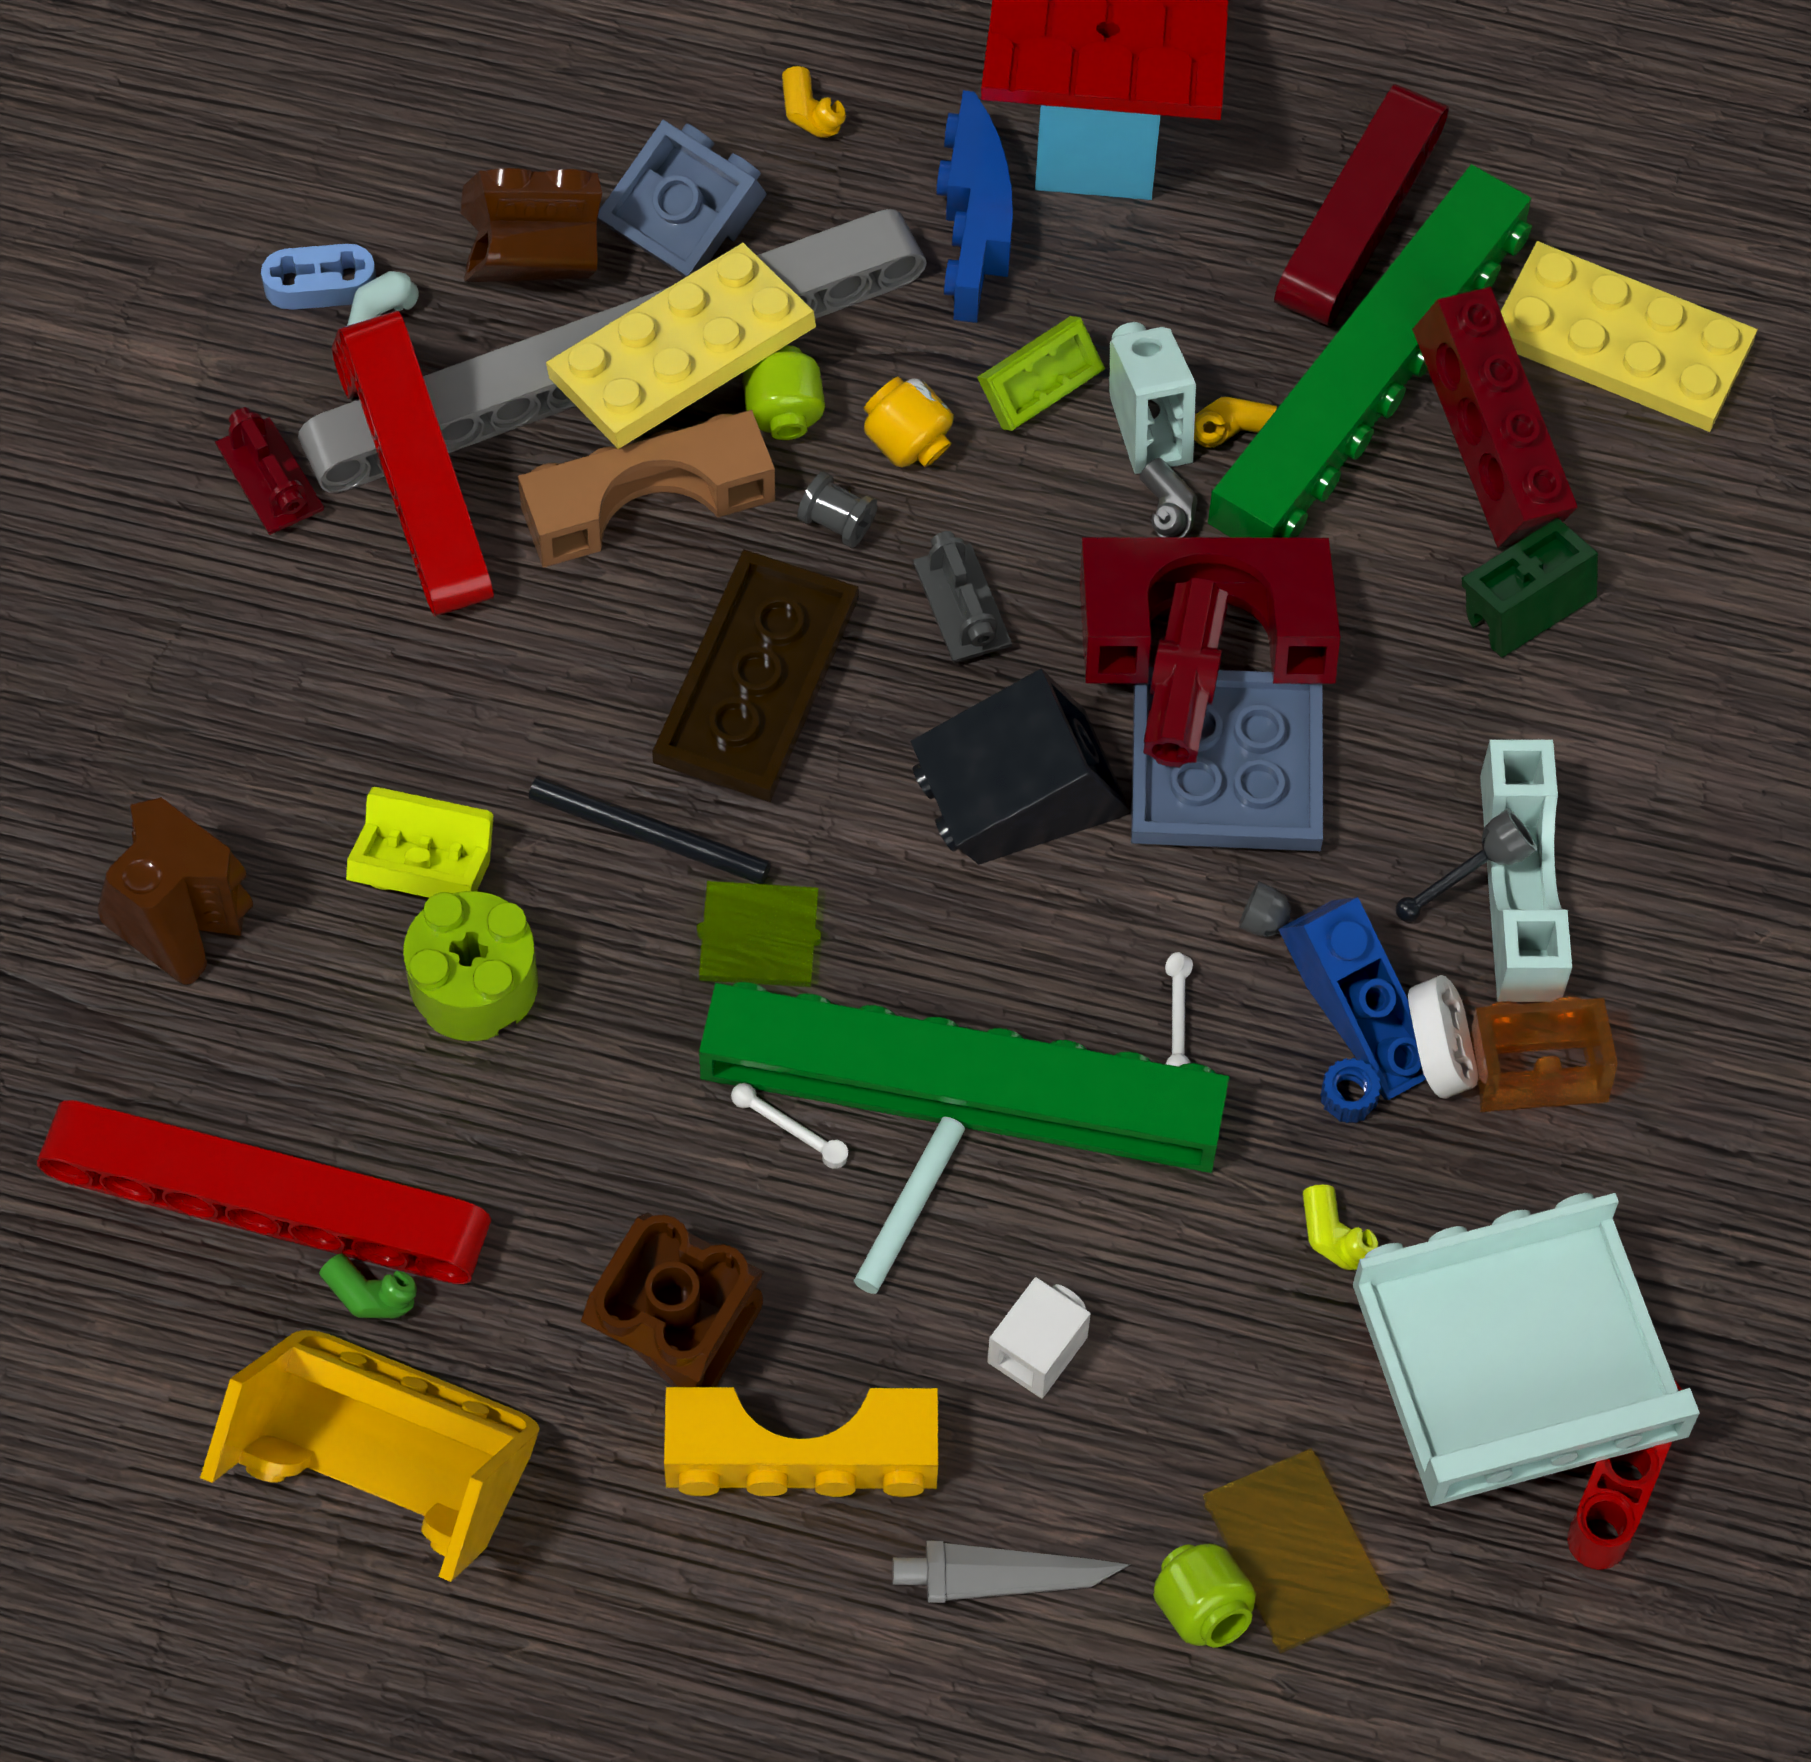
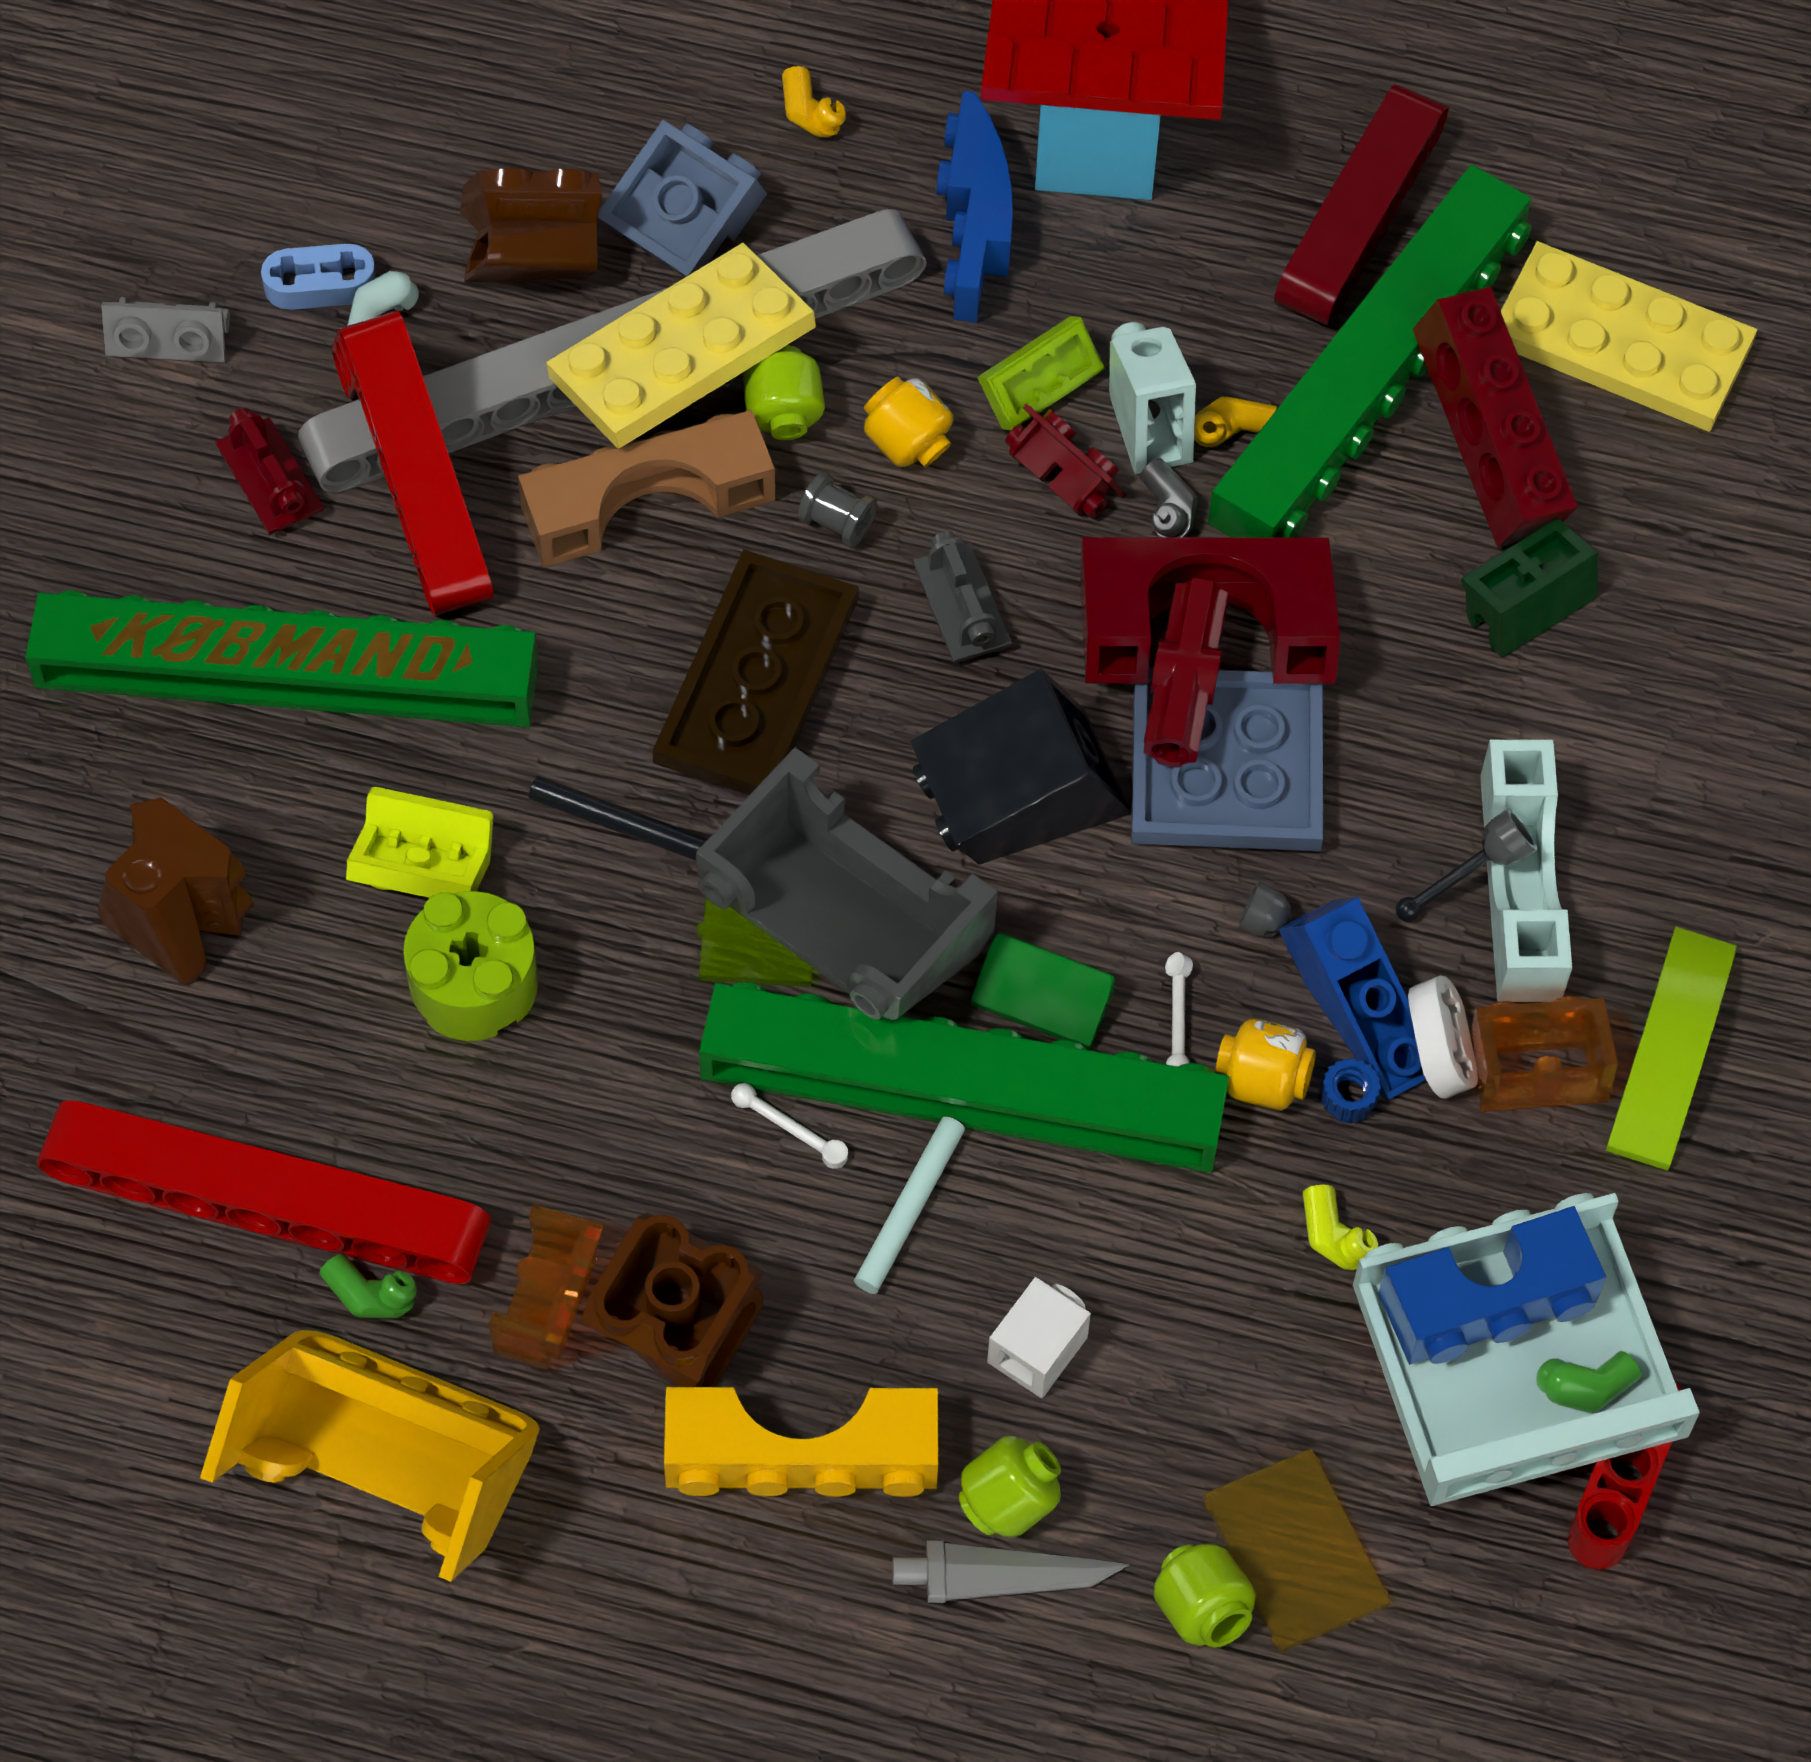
none -> green brick [25,590,539,728]
none -> light grey hinge [101,297,230,363]
none -> clear orange window [489,1204,605,1370]
none -> dark grey windscreen [696,747,998,1020]
none -> lime head [959,1436,1061,1538]
none -> green slope [970,933,1115,1050]
none -> dark red hinge [1005,403,1126,519]
none -> yellow head [1216,1018,1316,1111]
none -> blue arch [1378,1206,1607,1365]
none -> bright green arm [1536,1351,1642,1413]
none -> lime slope [1605,926,1737,1171]

